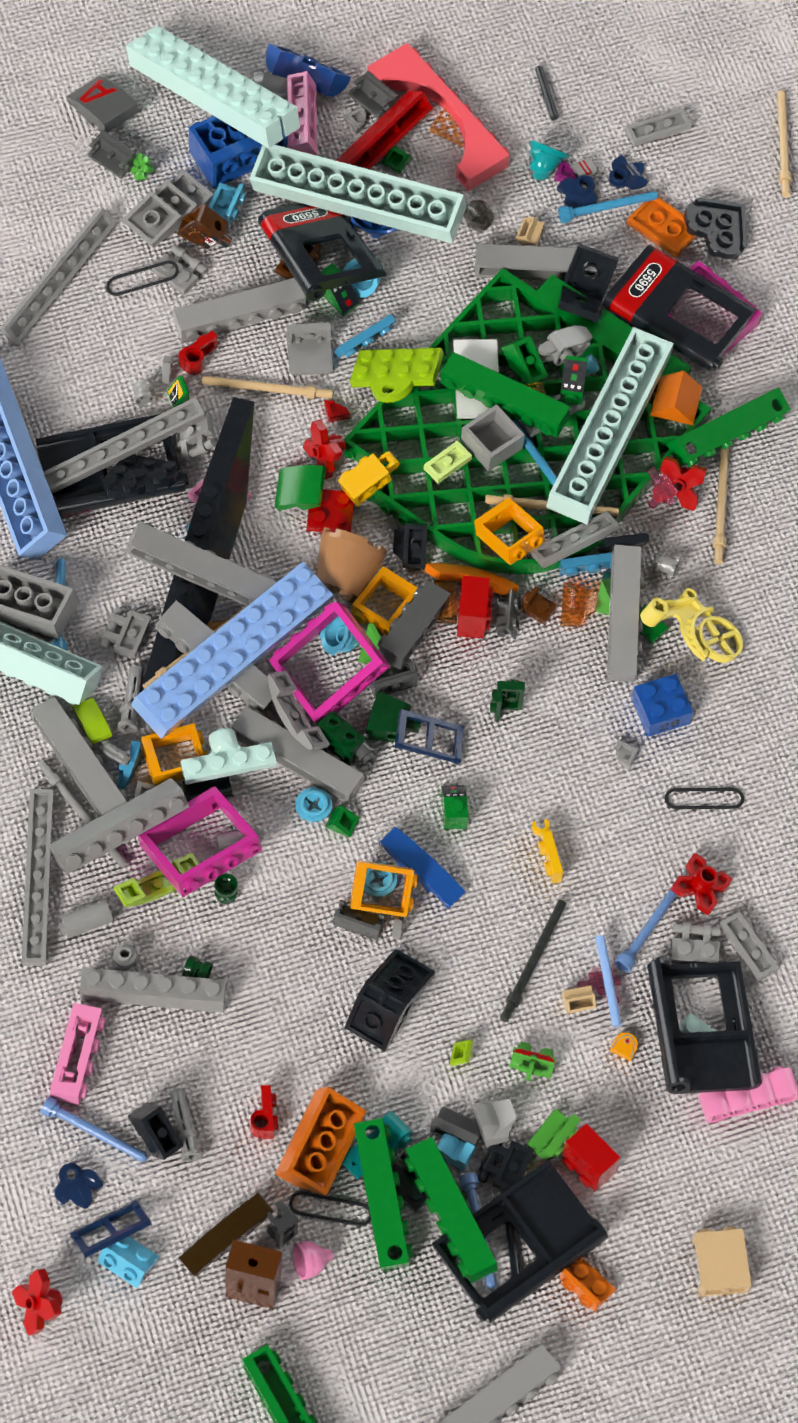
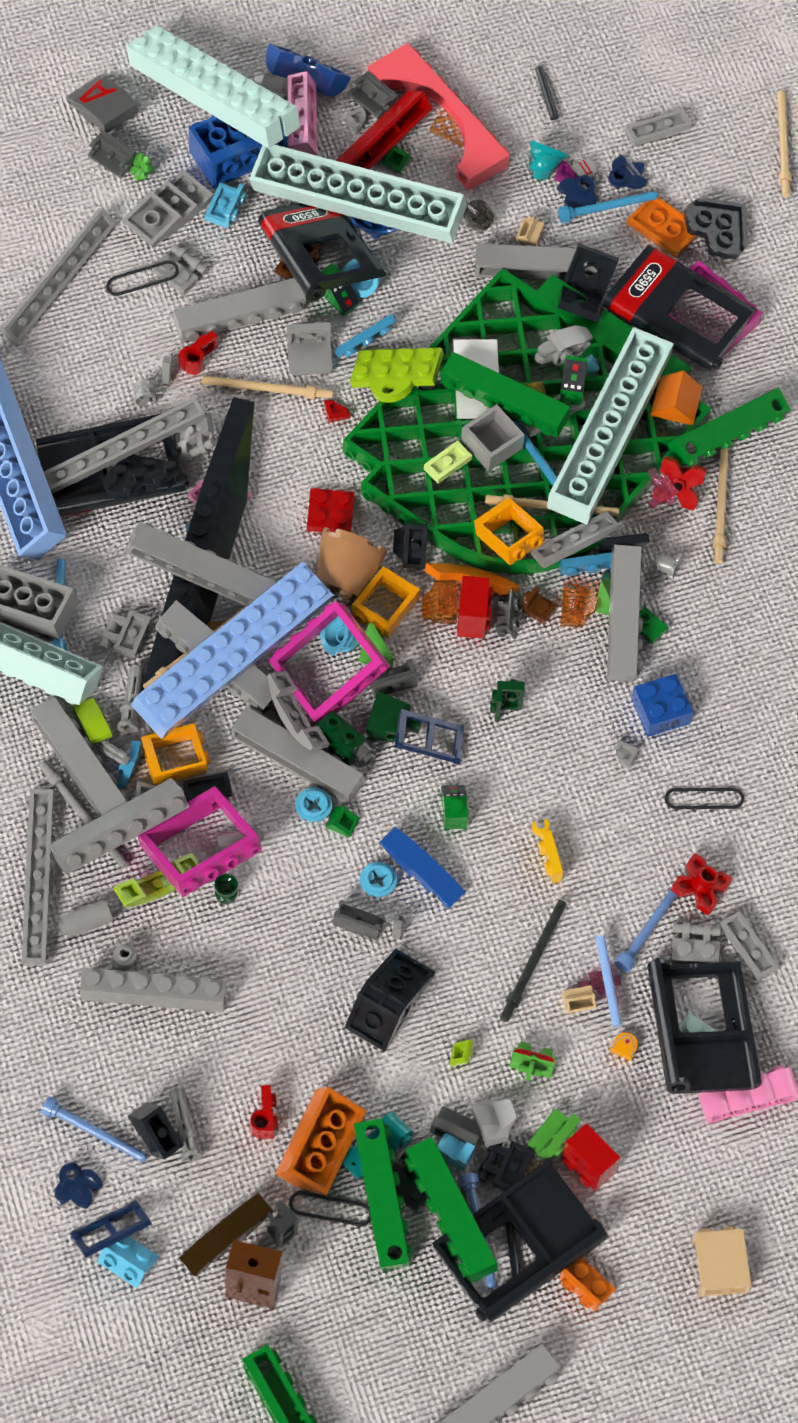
red plant [12,1269,63,1336] -> none
bright pink brick [50,1003,106,1106] -> none
slope [167,375,190,408] -> none
reddish brown torso [177,203,232,249] -> none
light aqua plate [181,728,277,784] -> none
dark green wheel [182,955,213,979] -> none
green slope [274,465,326,511] -> none
bright pink helmet [292,1241,333,1280] -> none
red plant [303,419,346,480] -> none
yellow brick [338,451,400,507] -> none
light orange window [349,860,417,917] -> none
dark grey brick [377,580,451,670] -> none
green slope [501,335,548,385] -> none
light yellow piece [640,588,743,663] -> none

